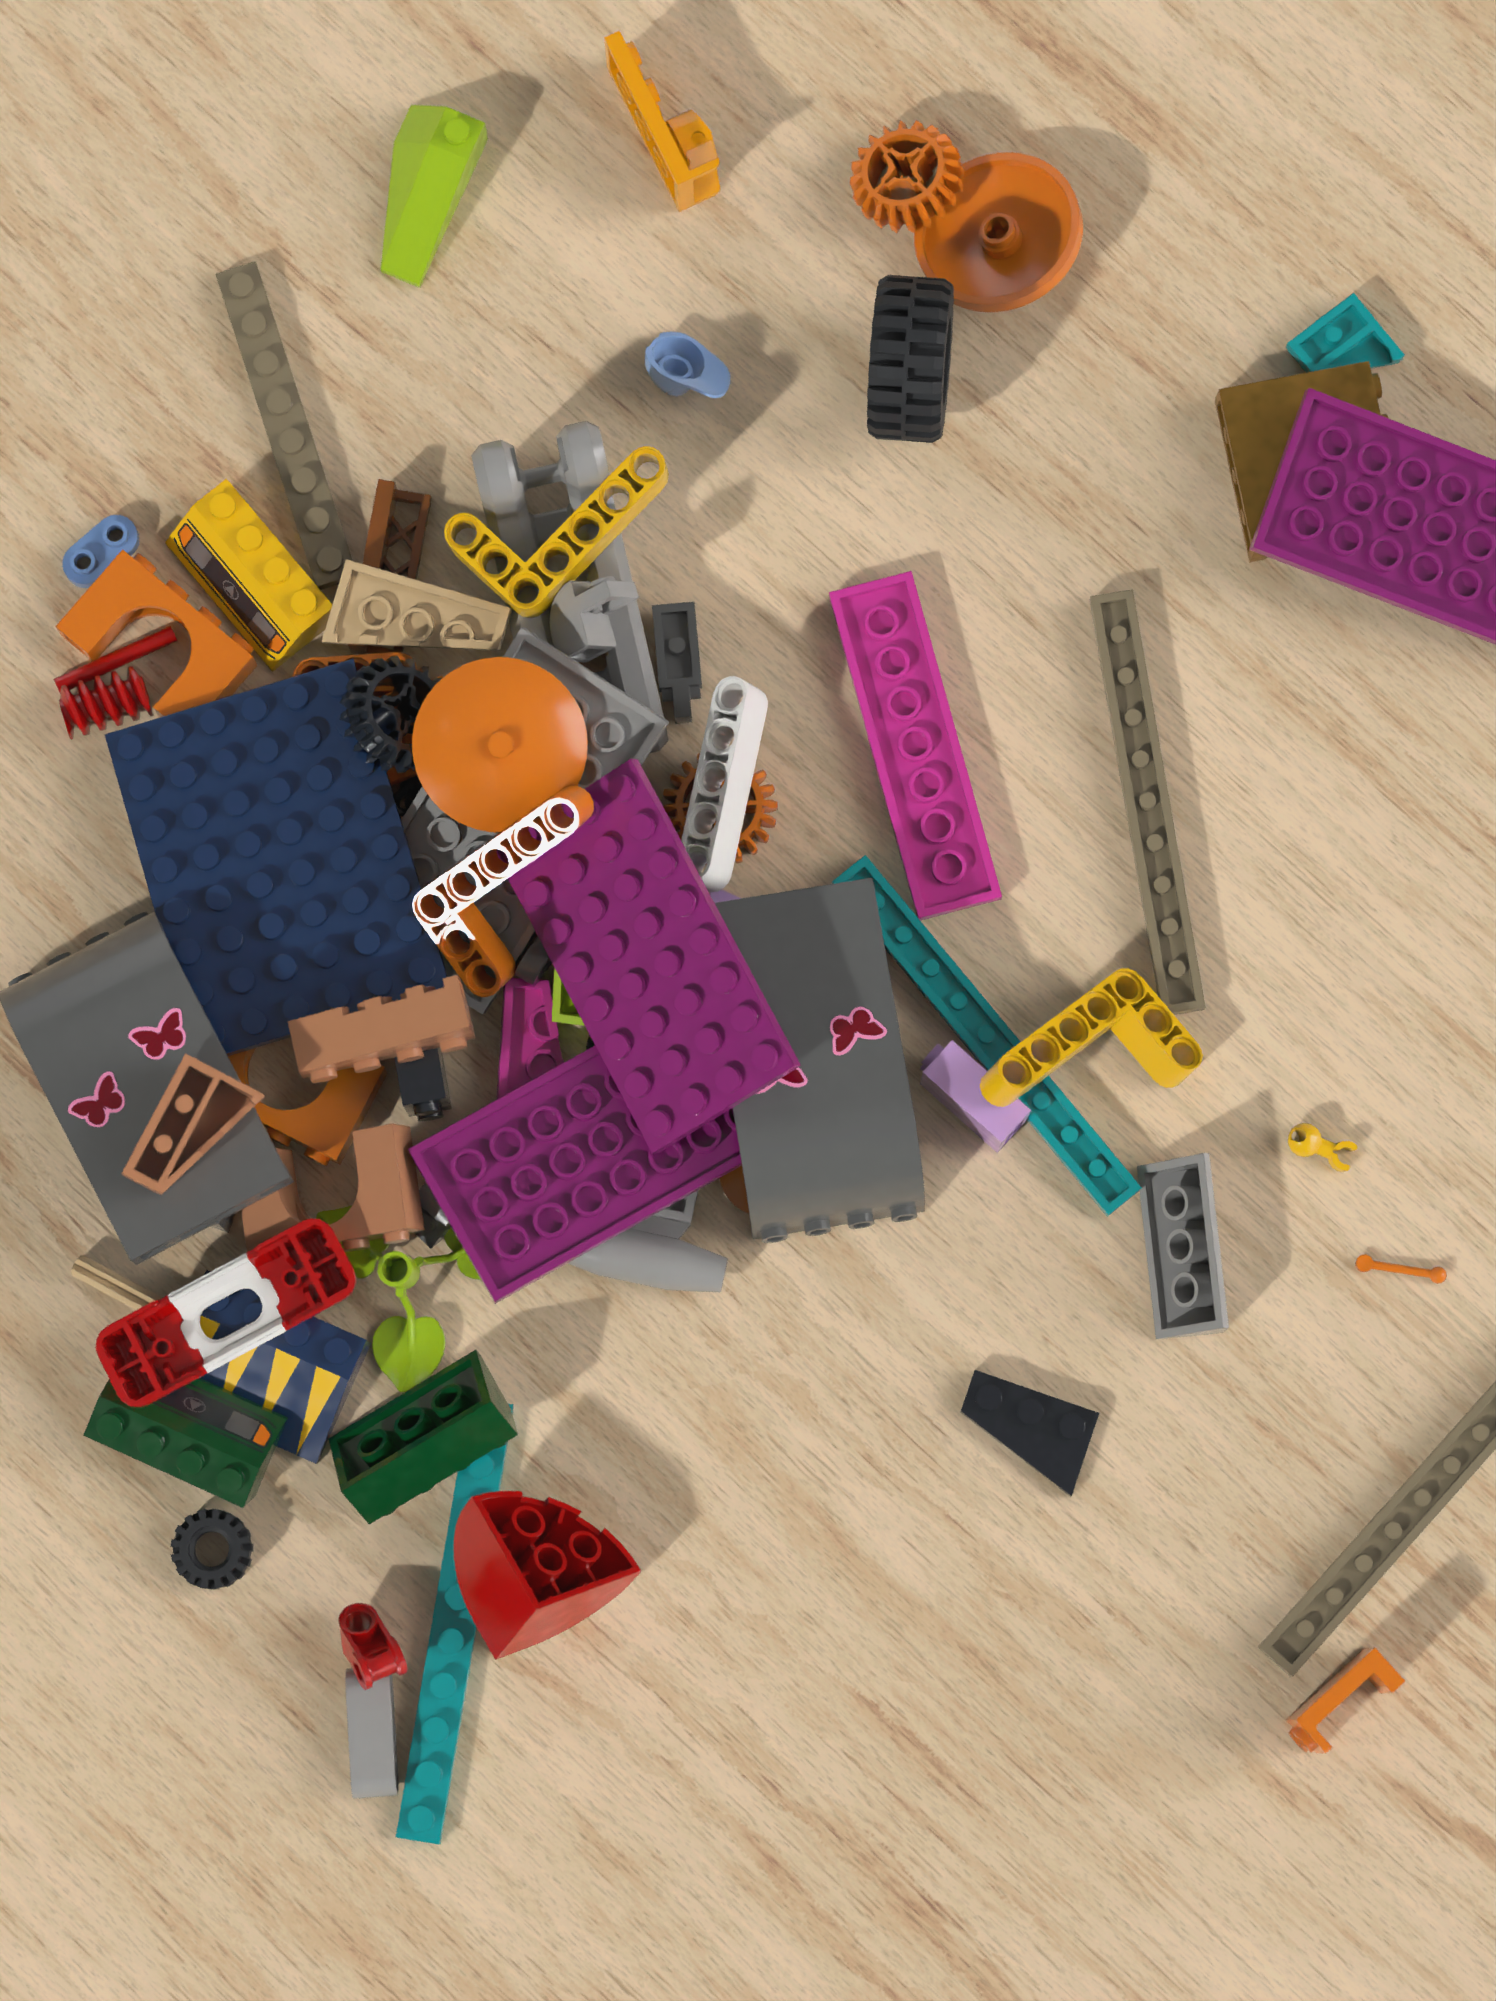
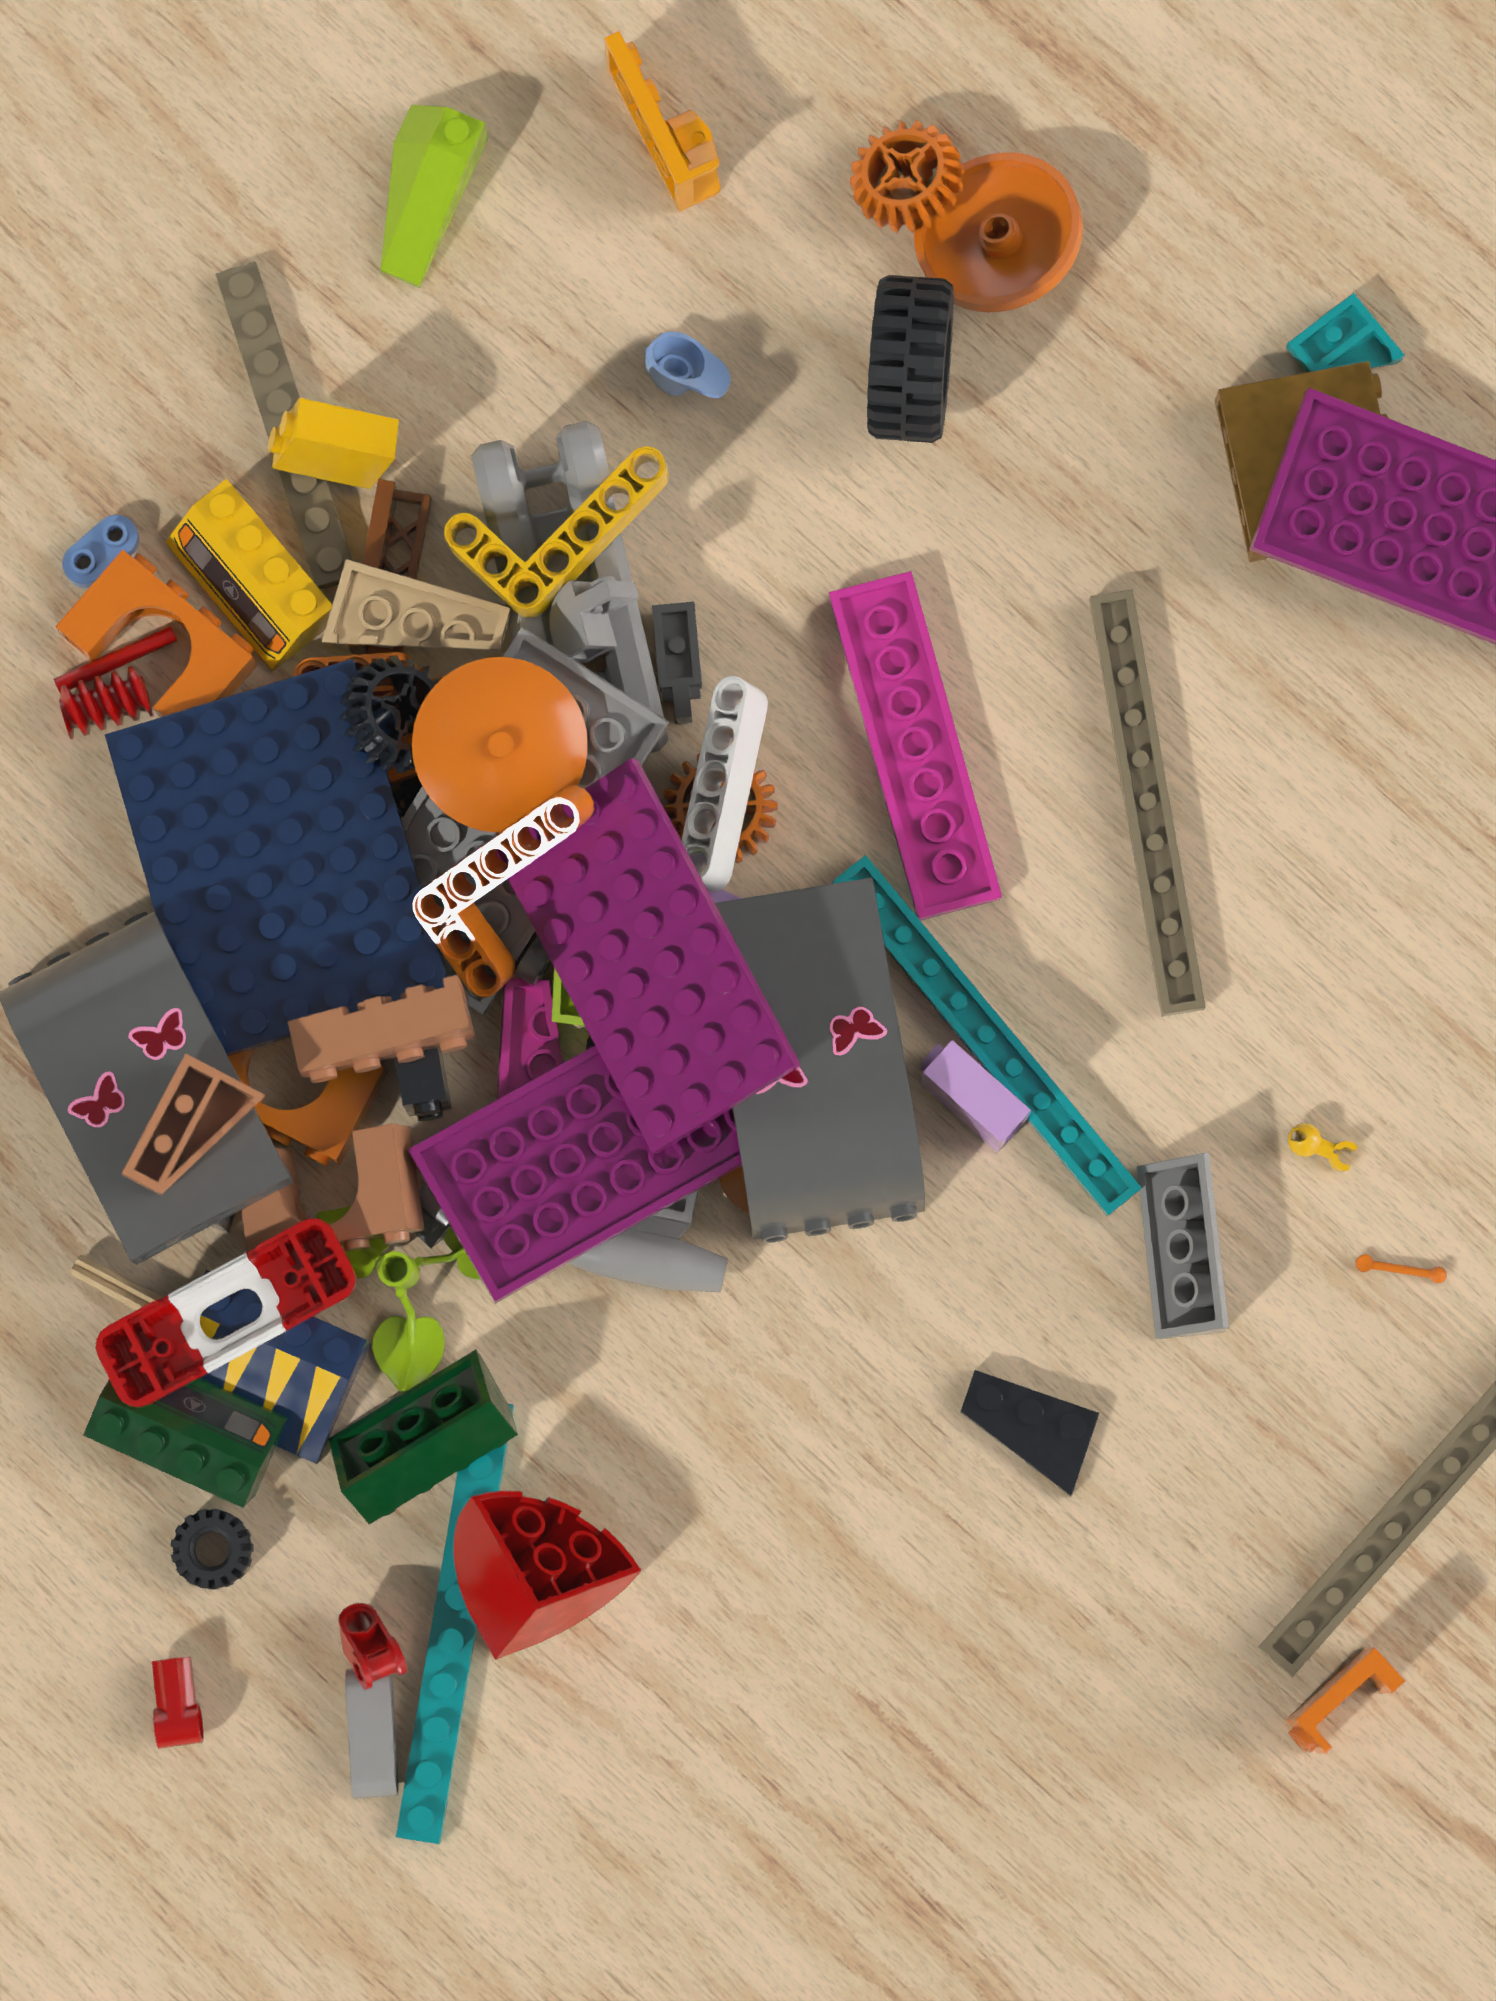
yellow beam [980,968,1203,1107] -> none
none -> red piece [152,1657,204,1749]
none -> yellow brick [268,398,399,489]

